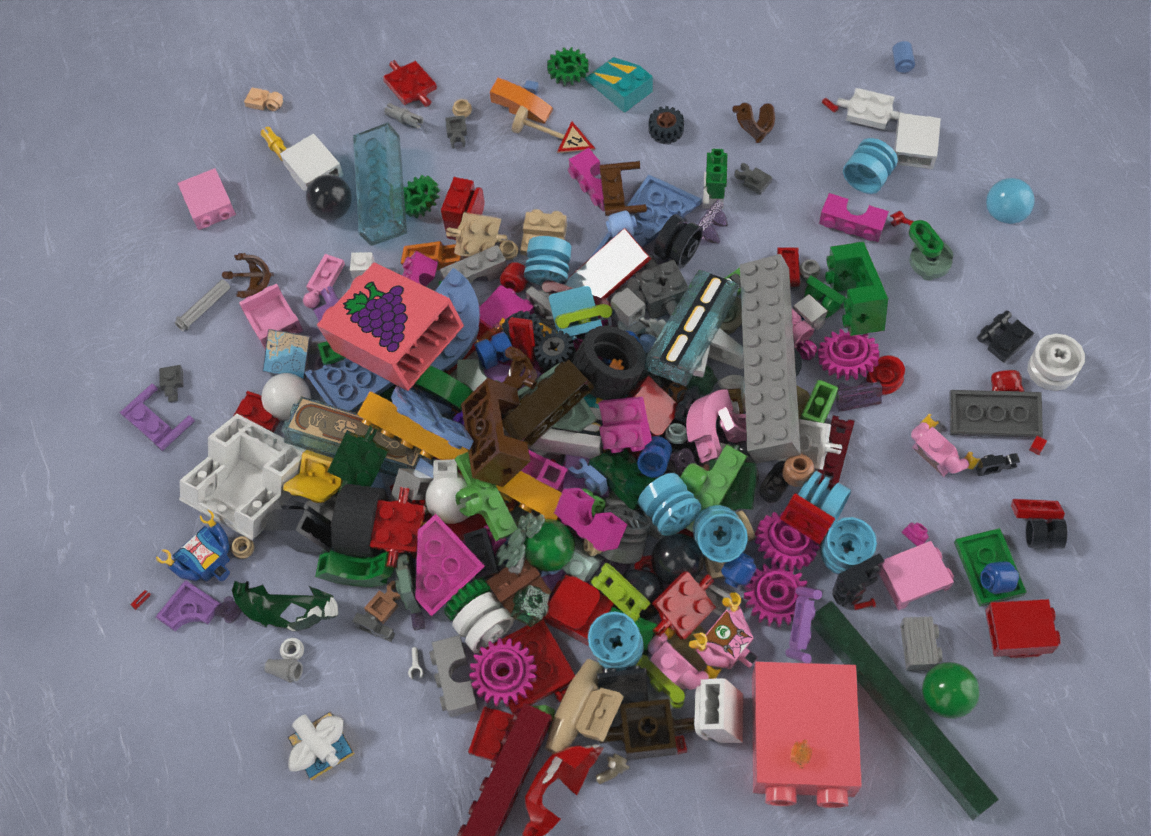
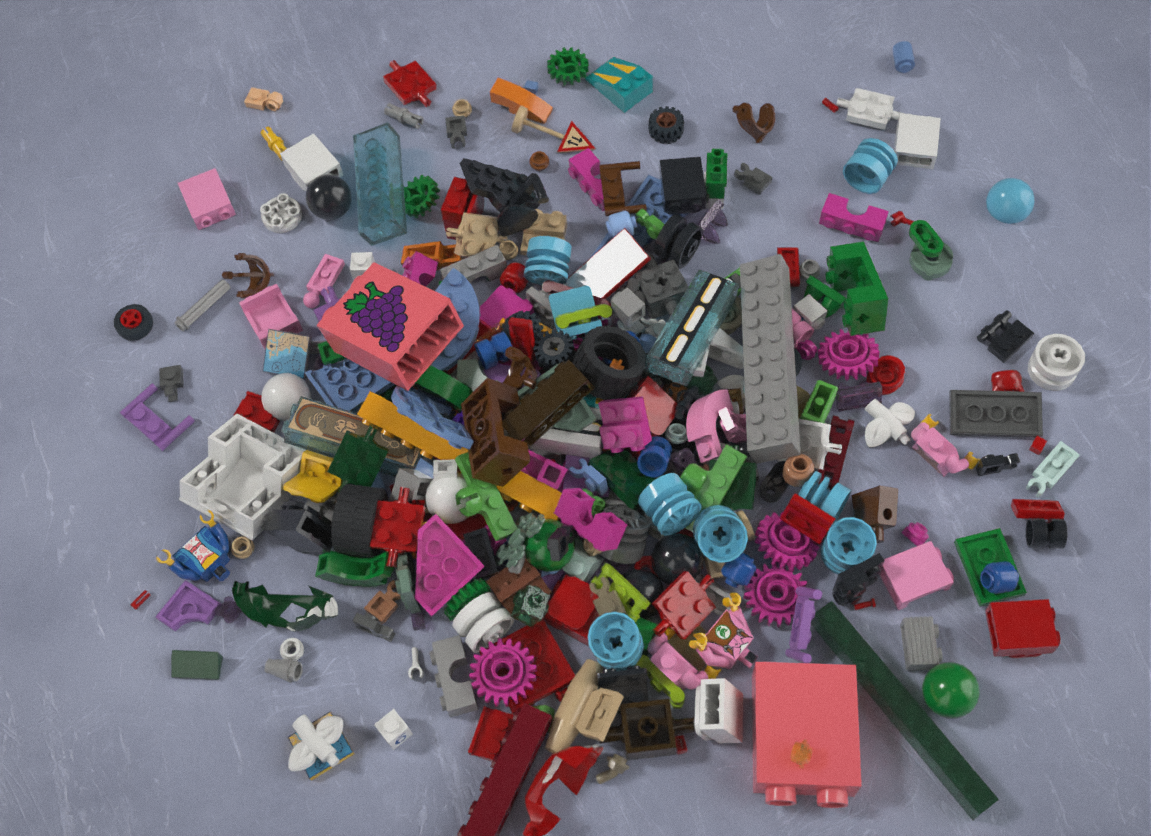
none -> black wheel [114,304,153,341]
none -> dark green slope [171,650,223,680]
none -> white tile [260,193,302,233]
none -> white brick [374,709,413,750]
none -> black plate [459,158,549,237]
none -> dark orange plate [529,151,550,171]
none -> black plate [547,525,574,561]
none -> dark tan plate [590,577,626,616]
none -> bright green plate [636,209,664,239]
none -> black brick [659,157,706,215]
none -> reddish brown torso [851,485,898,543]
none -> white plant [865,399,915,447]
none -> light aqua plate [1026,441,1080,497]

